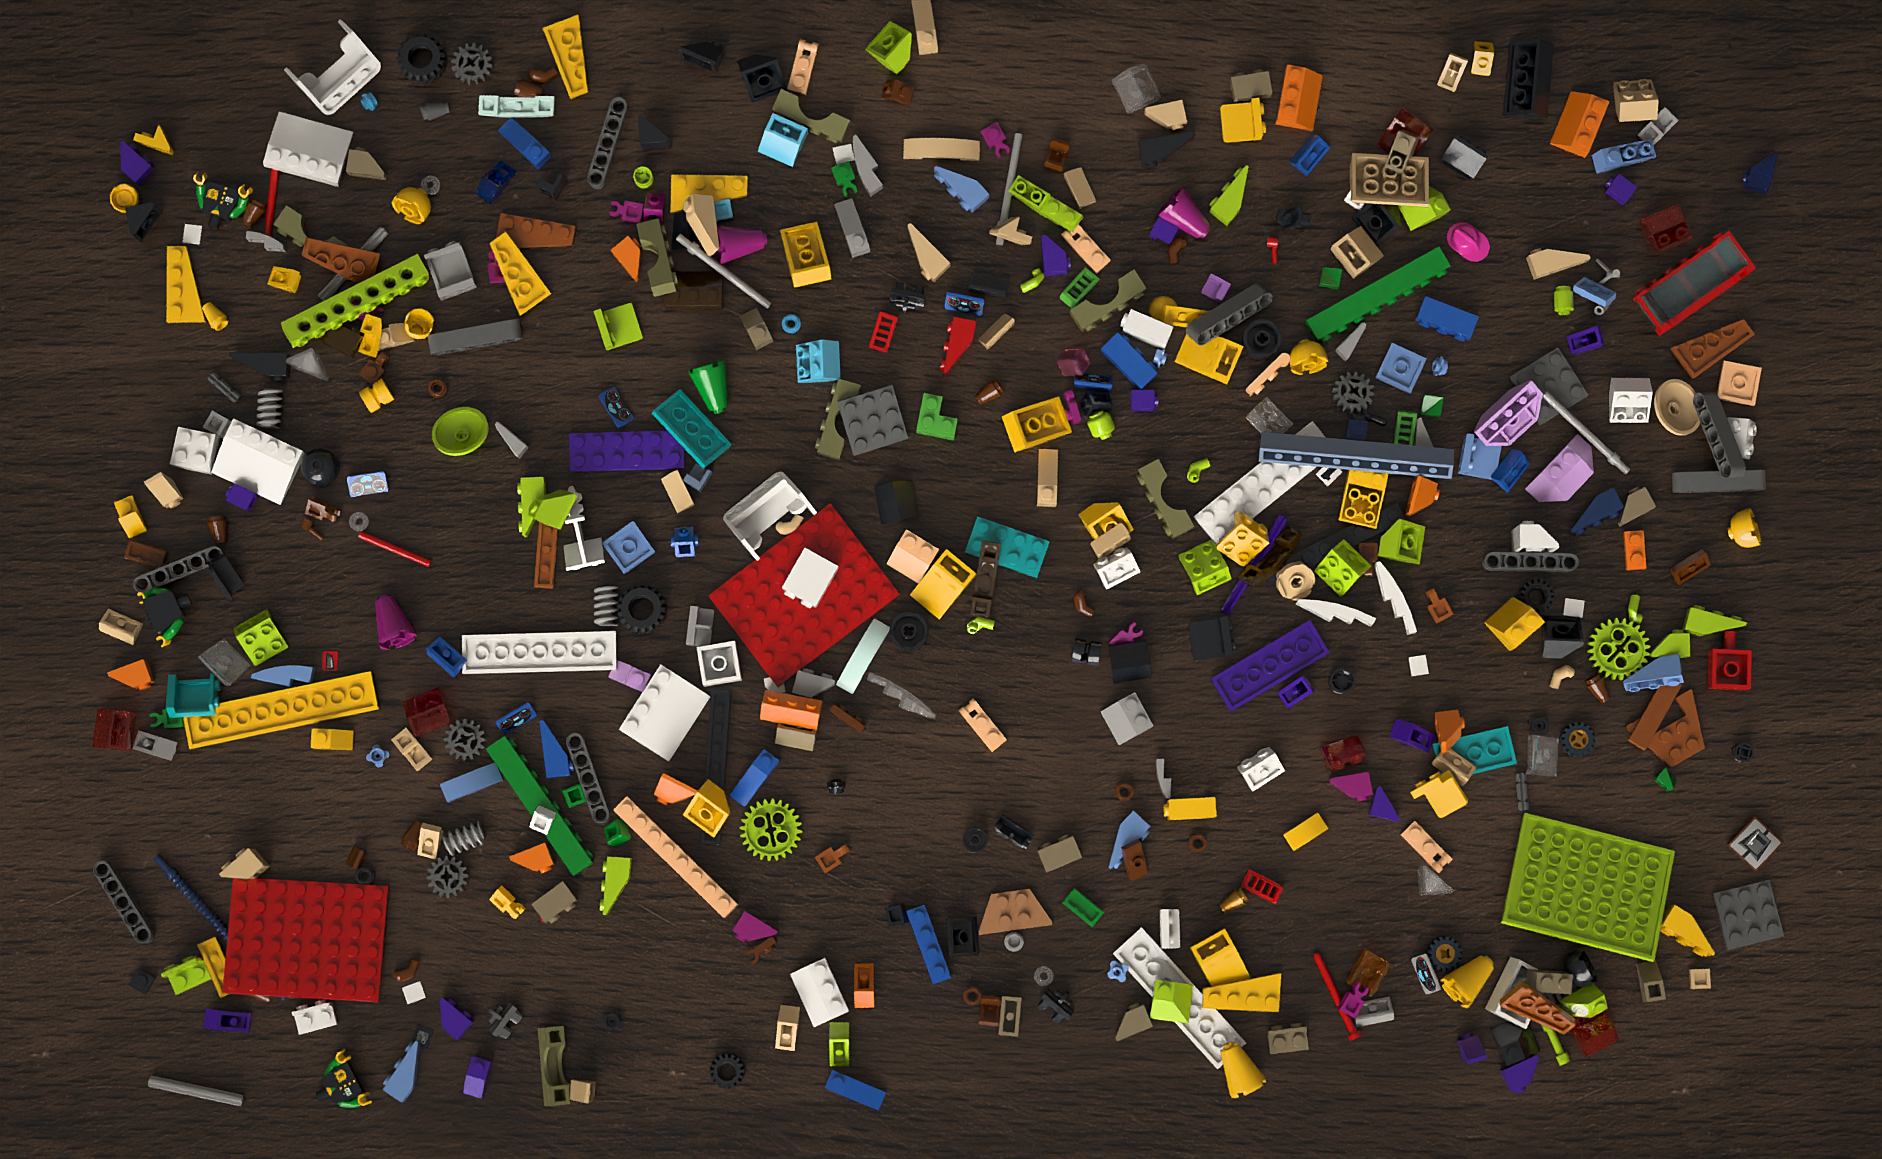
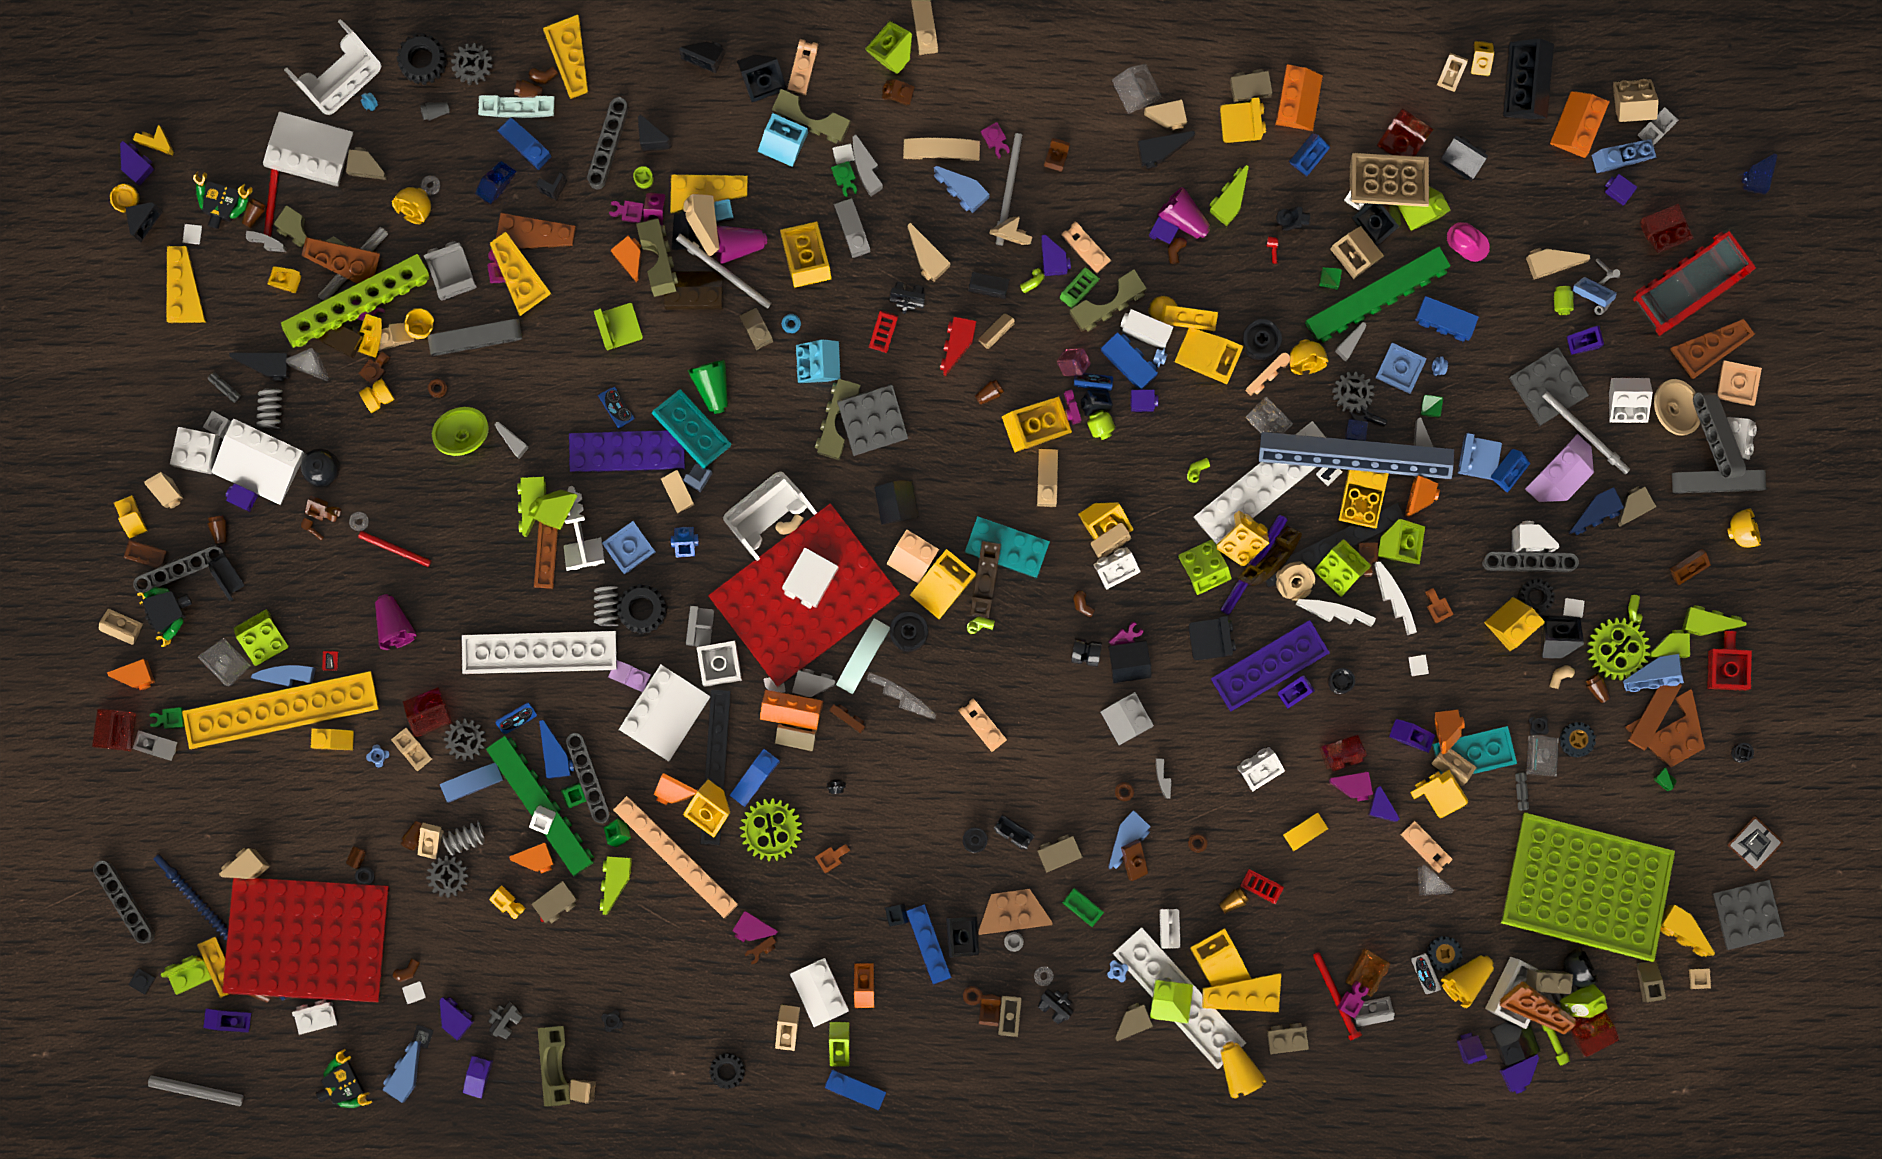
teal panel [166,673,221,718] -> none
yellow cone [202,302,228,331] -> none
slope [347,471,389,497] -> none
blue slope [426,636,467,678] -> none
bright green brick [916,393,958,440] -> none
slope [945,292,984,316] -> none
lime slope [1008,175,1083,233] -> none
tan slope [1064,167,1096,209] -> none
olive arch [1136,459,1194,539] -> none
yellow window [1163,797,1216,820] -> none
dark grey beam [1186,283,1272,346] -> none
medium lavender panel [1201,274,1231,304] -> none
dark tan slope [1384,129,1420,174] -> none
bright green slope [1393,409,1417,445] -> none
lavender wedge [1474,380,1543,446] -> none
orange plate [1623,531,1646,570] -> none

